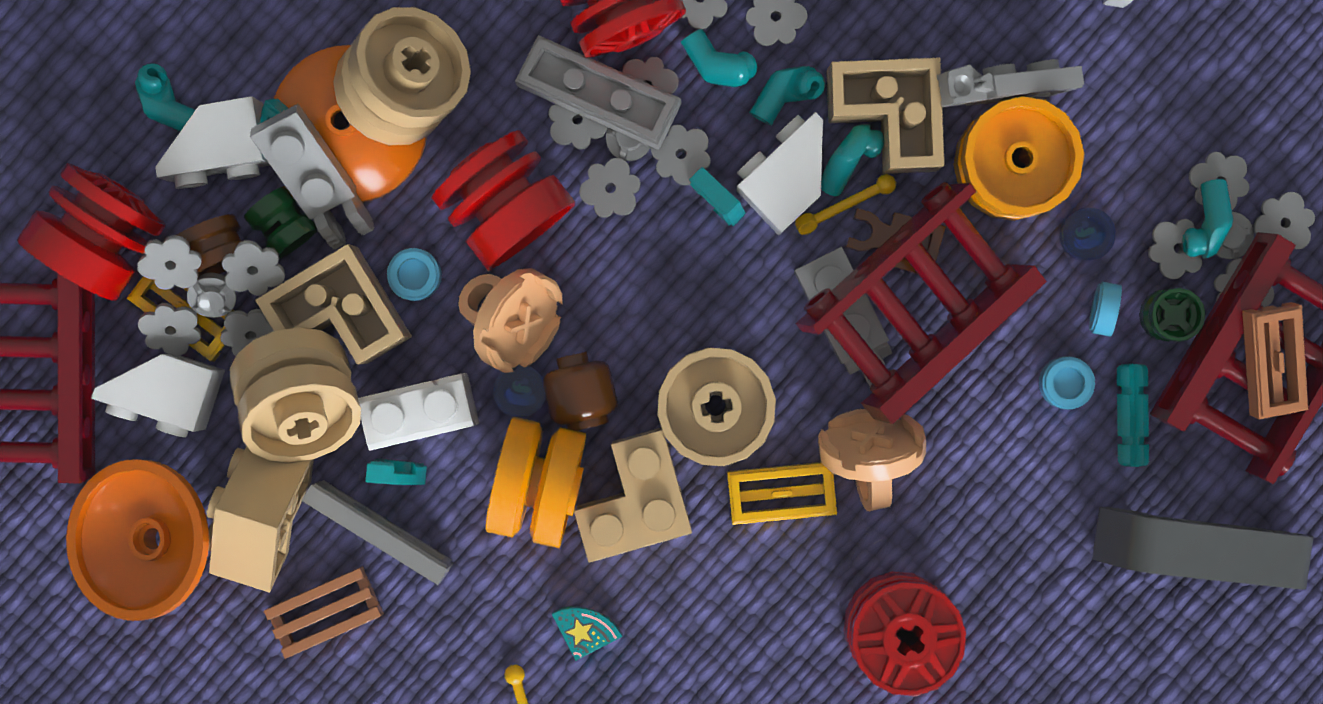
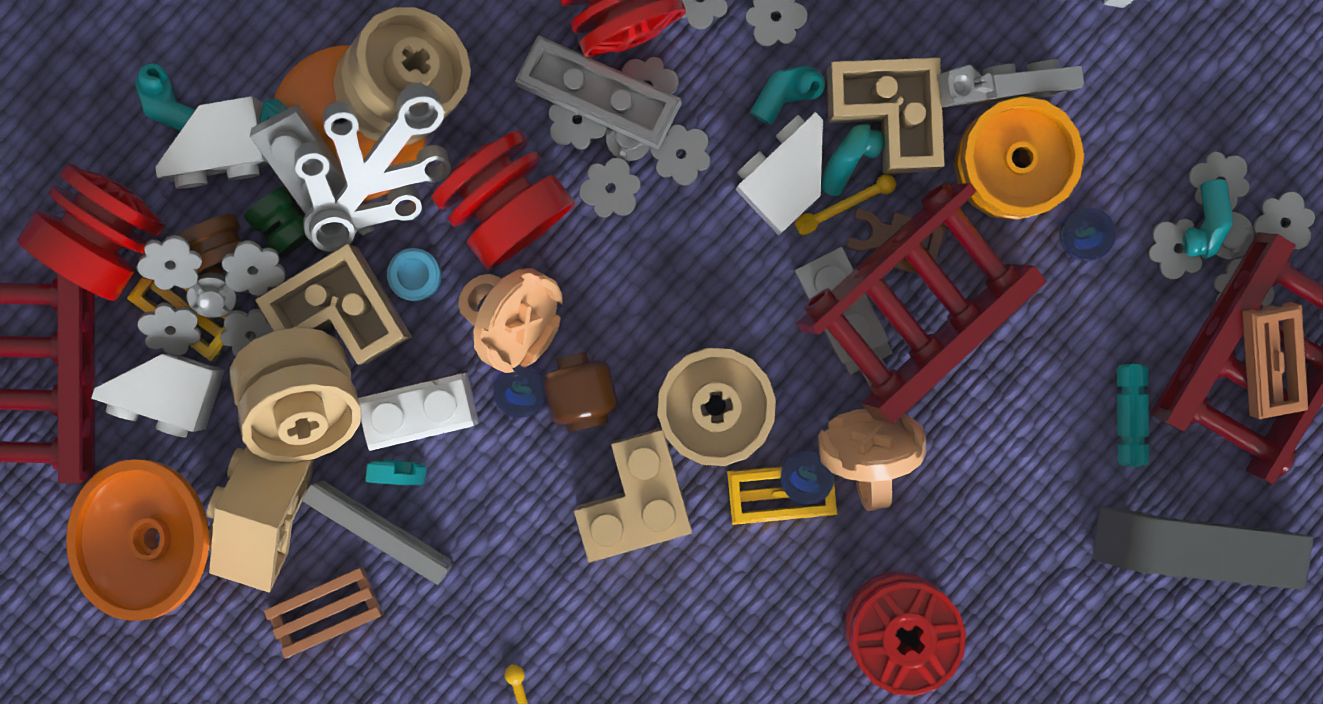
light orange wheel [486,416,586,549] -> none
teal tile [552,606,623,661] -> none
teal arm [680,29,757,88] -> none
teal tile [689,167,746,227] -> none
medium azure tile [1039,357,1095,409] -> none
medium azure tile [1089,281,1122,337] -> none
dark green wheel [1139,288,1206,342] -> none
none -> plant [294,83,451,252]
none -> clear blue tile [780,450,834,504]

